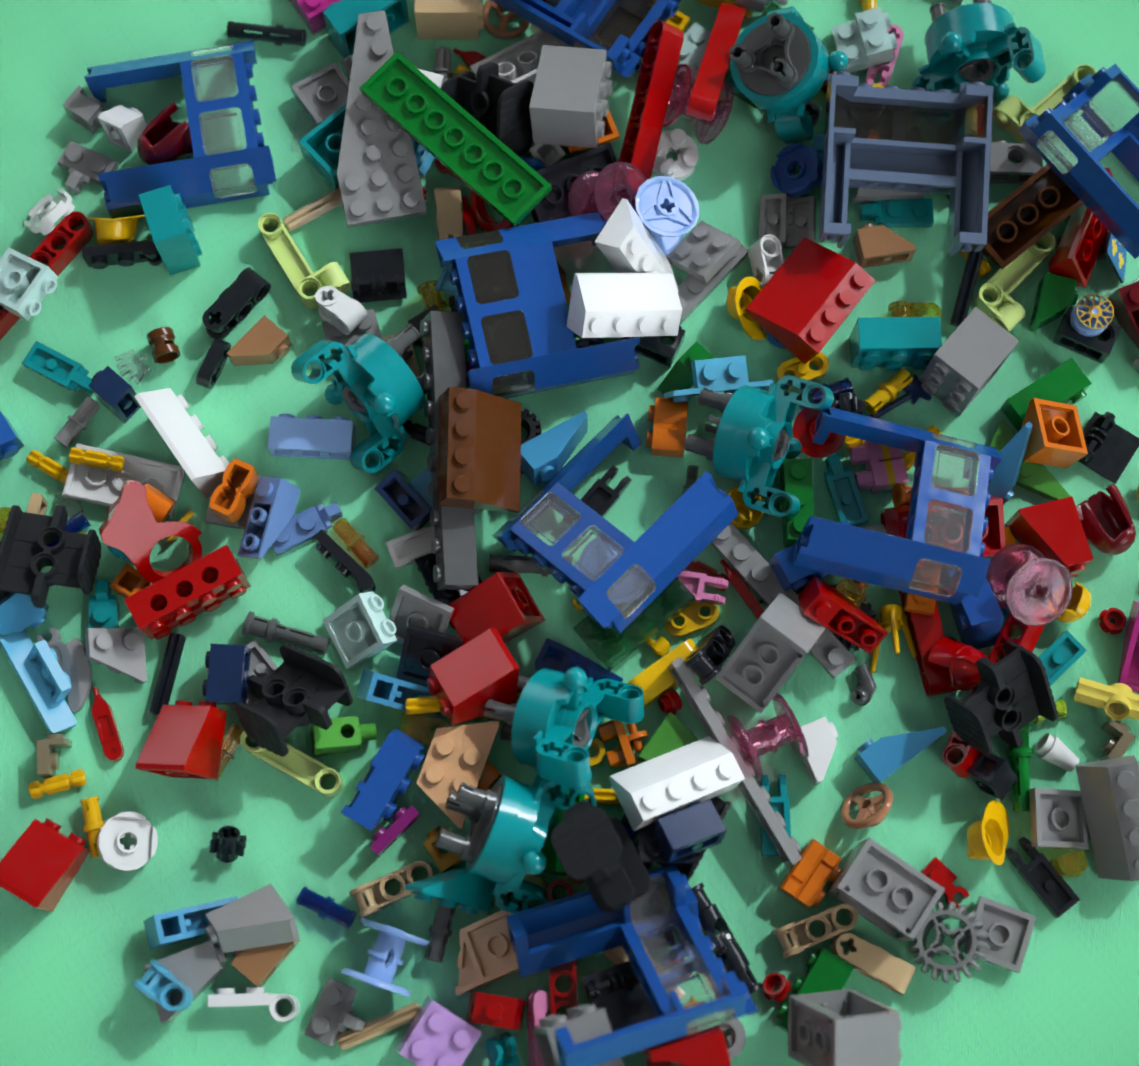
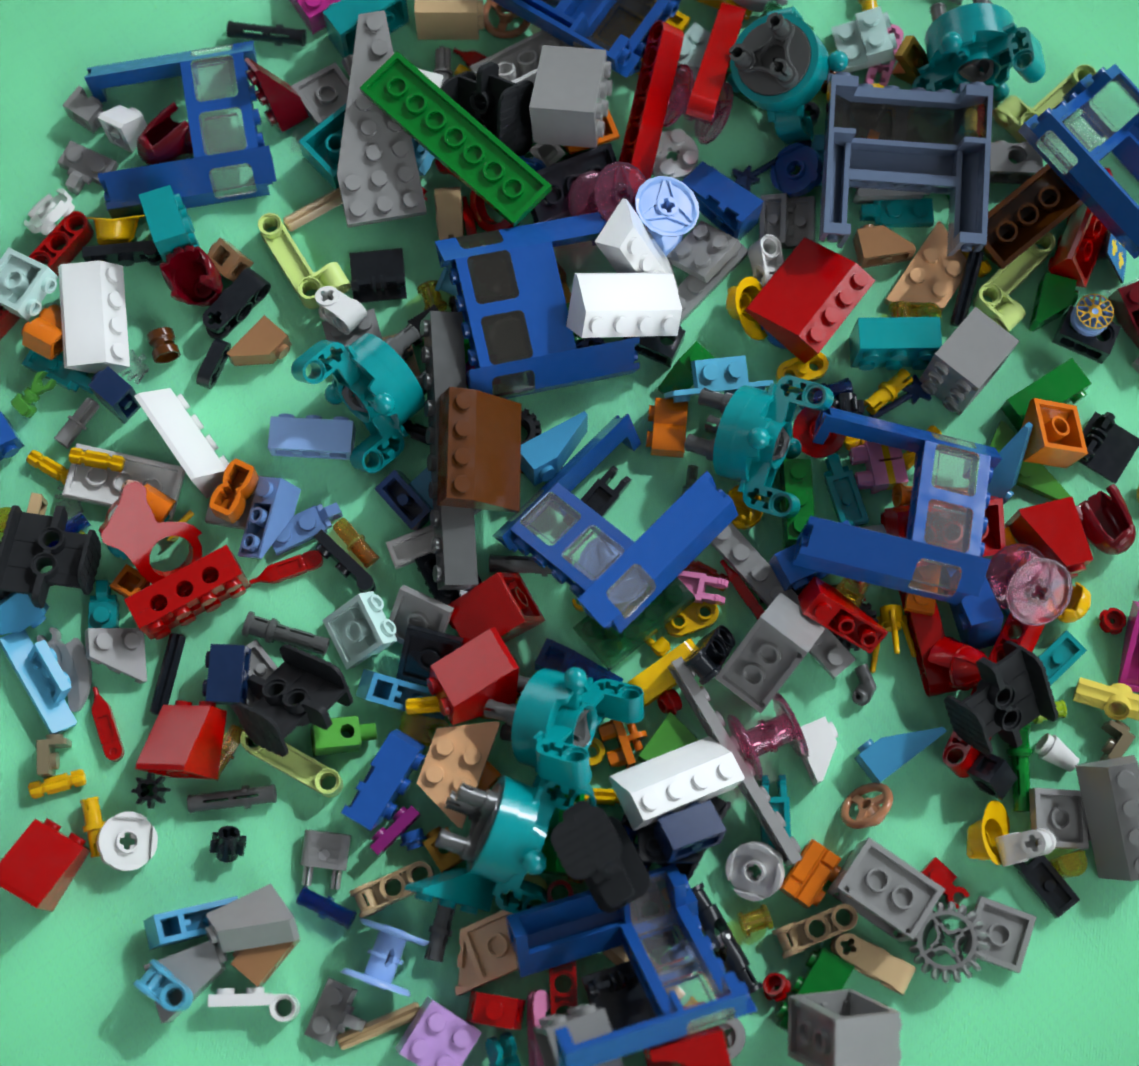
none -> bright green piece [10,371,56,418]
none -> orange brick [21,304,63,360]
none -> white slope [58,260,130,374]
none -> black gear [131,772,170,809]
none -> dark red hair [159,245,223,307]
none -> dark grey pin [187,784,277,813]
none -> medium nougat brick [207,238,254,282]
none -> dark red slope [244,57,309,133]
none -> red piece [249,550,323,585]
none -> light grey piece [300,830,351,890]
none -> blue plate [400,828,427,851]
none -> blue wedge [681,161,764,241]
none -> white plate [725,841,785,901]
none -> dark blue piece [732,140,812,192]
none -> clear yellow bush [737,903,774,938]
none -> light nougat wing [884,221,967,312]
none -> pearl gold slope [892,35,928,85]
none -> white piece [994,828,1056,867]

